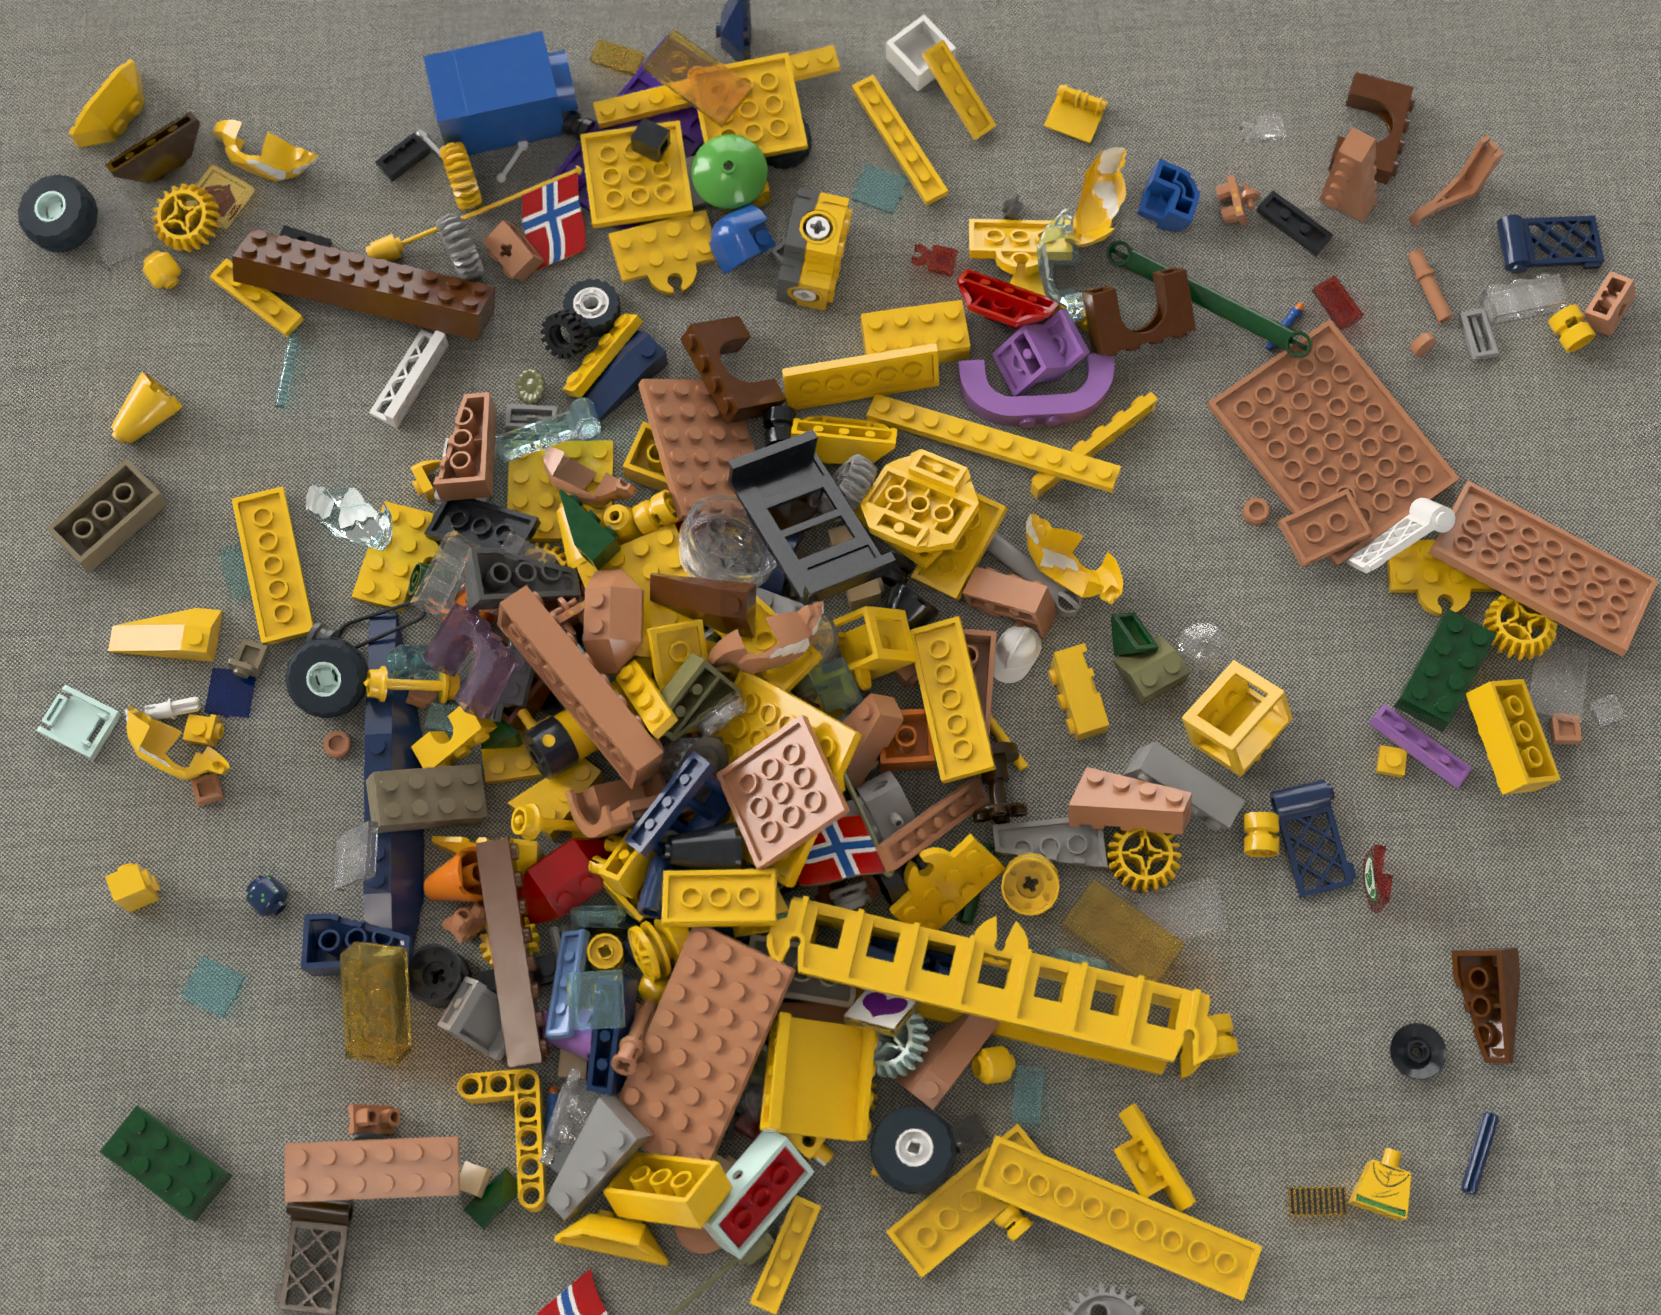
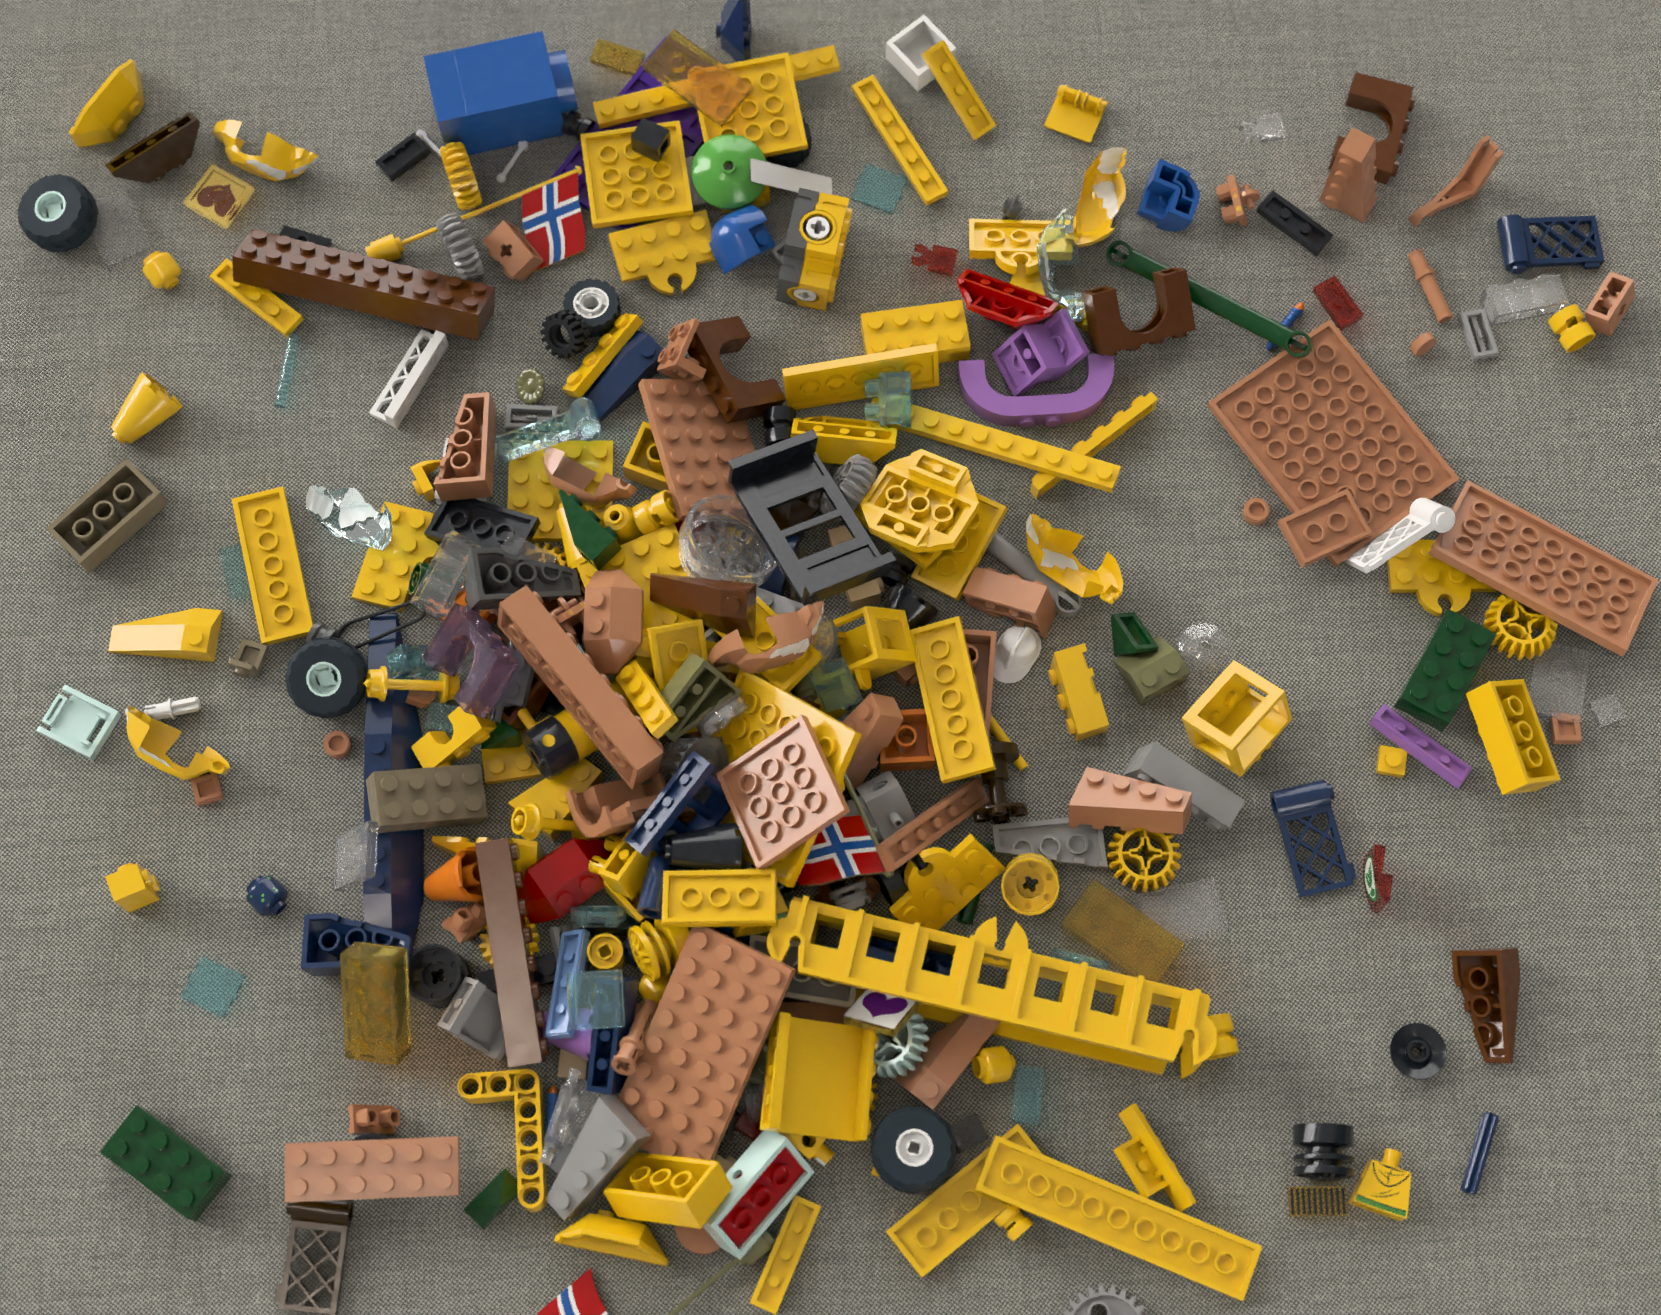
yellow gear [151,183,221,252] -> none
yellow bracket [182,714,224,747] -> none
clear blue piece [204,668,256,718] -> none
tan tile [460,1161,492,1198] -> none
yellow wheel [1244,812,1279,857] -> none
none -> nougat bracket [657,318,706,382]
none -> white sticker [750,158,833,195]
none -> clear light blue hips [865,371,912,427]
none -> black wheel [1293,1123,1355,1182]

